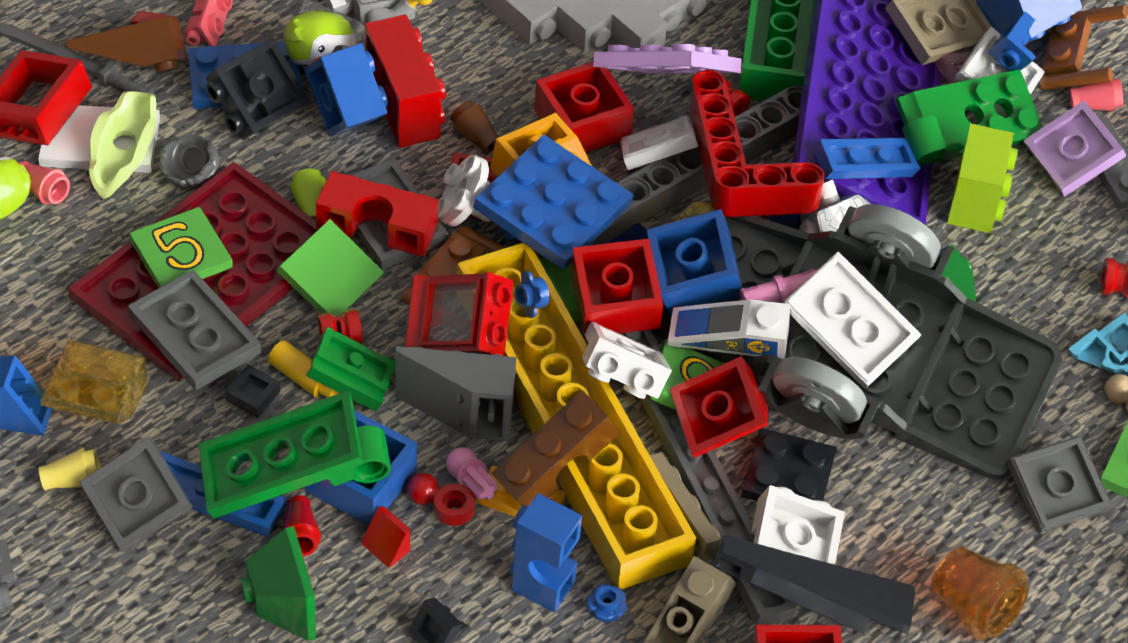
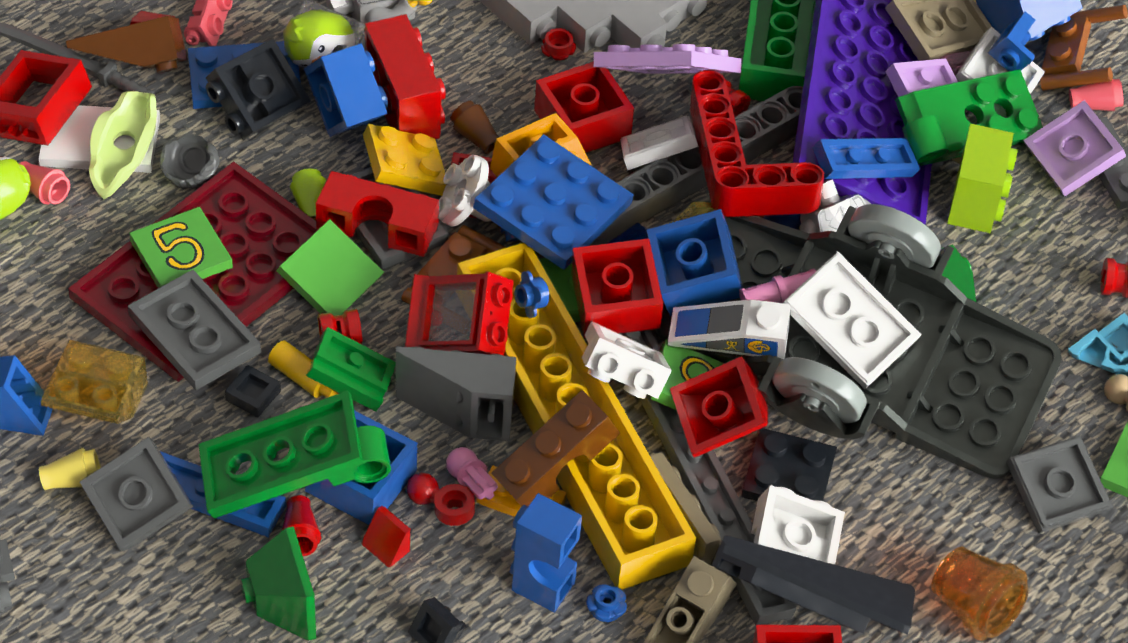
none -> yellow plate [363,124,447,196]
none -> red plate [541,28,576,60]
none -> lavender plate [885,58,958,97]

